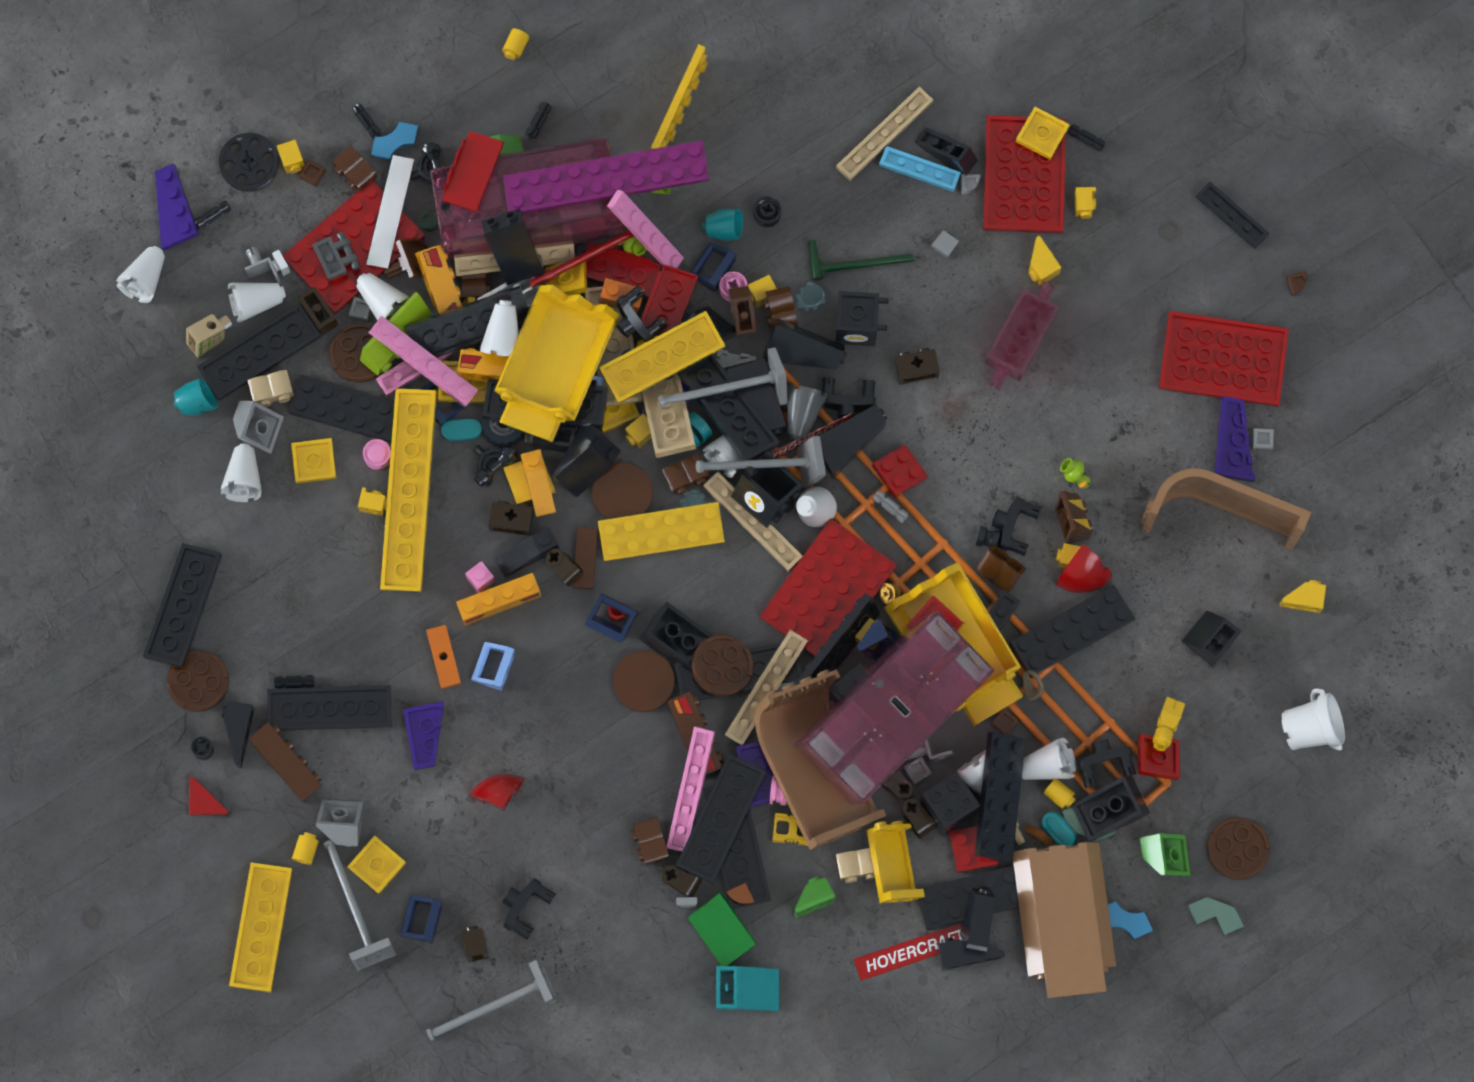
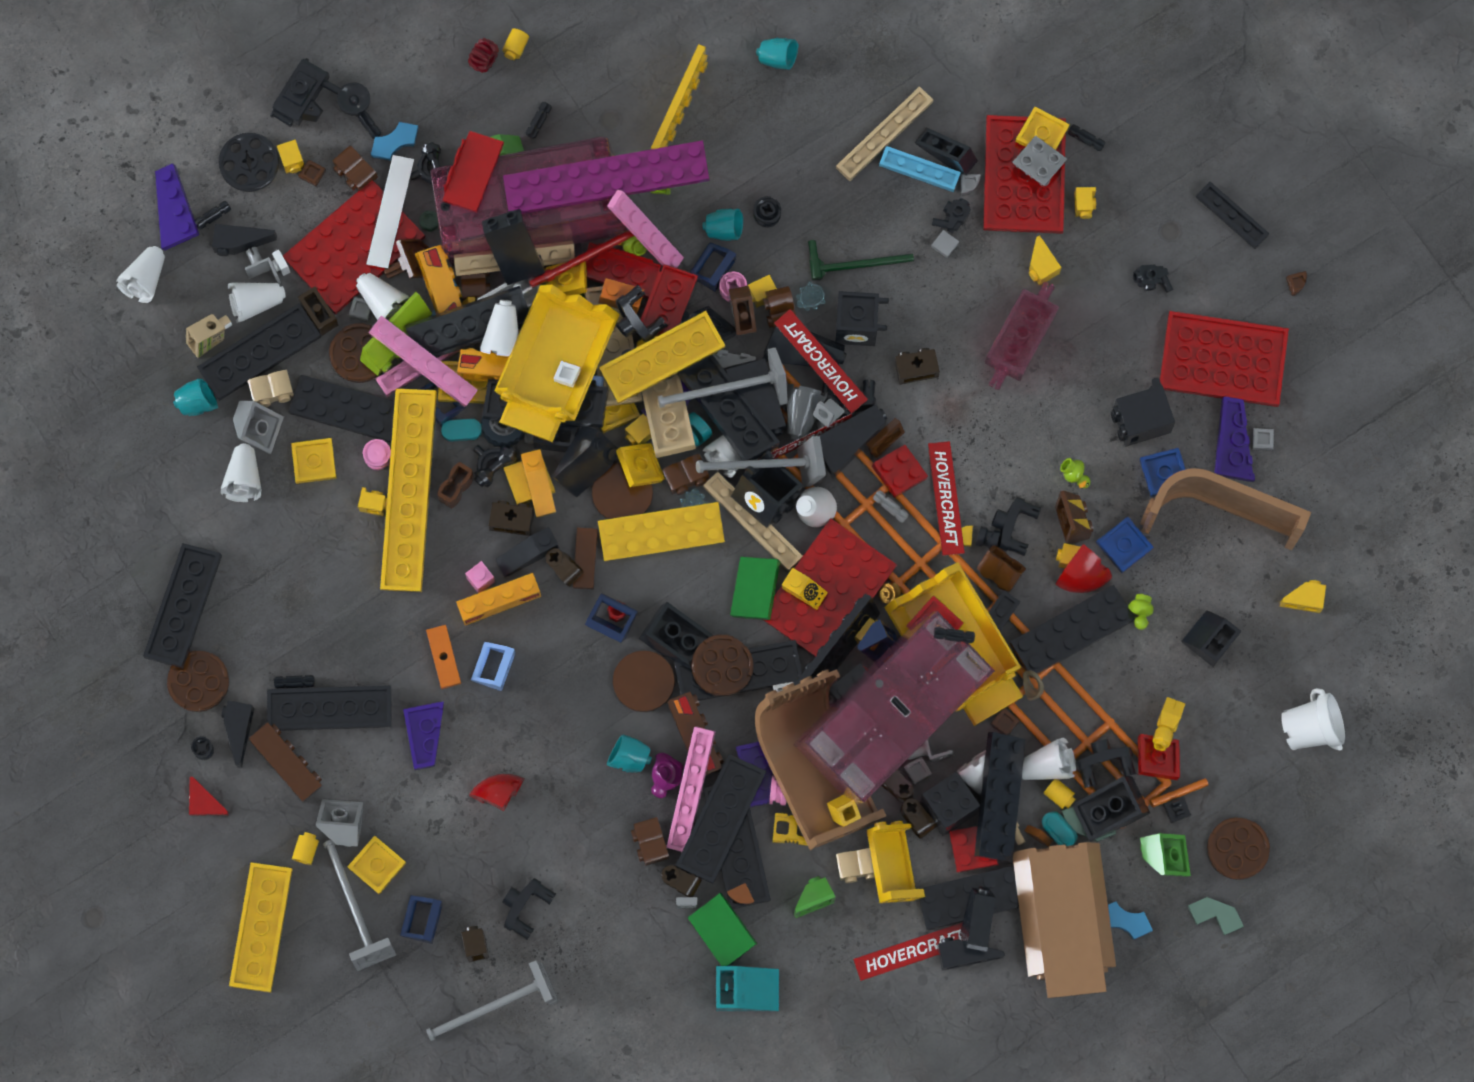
dark grey plate [312,232,360,281] -> none
tan plate [725,630,808,745] -> none
none -> black slope [212,224,277,256]
none -> black piece [270,58,371,127]
none -> reddish brown brick [438,462,474,509]
none -> dark red gear [468,38,499,73]
none -> white plate [553,361,581,388]
none -> teal helmet [607,734,652,772]
none -> yellow tile [616,443,665,487]
none -> magenta hair [651,753,685,798]
none -> green tile [730,557,780,620]
none -> teal helmet [756,37,799,70]
none -> red sticker [774,309,868,413]
none -> yellow slope [782,568,828,610]
none -> light grey bracket [813,399,844,429]
none -> yellow brick [827,794,861,827]
none -> reddish brown tile [866,417,905,458]
none -> red sticker [928,441,965,556]
none -> black piece [932,198,971,234]
none -> black axle [934,627,975,643]
none -> yellow tile [962,526,973,547]
none -> light grey hinge [1012,136,1067,186]
none -> blue tile [1096,517,1154,573]
none -> black container [1111,378,1175,447]
none -> lime animal [1128,594,1154,630]
none -> black piece [1133,264,1174,293]
none -> blue tile [1139,448,1186,497]
none -> orange bar [1150,778,1209,808]
none -> black tile [1163,796,1191,824]

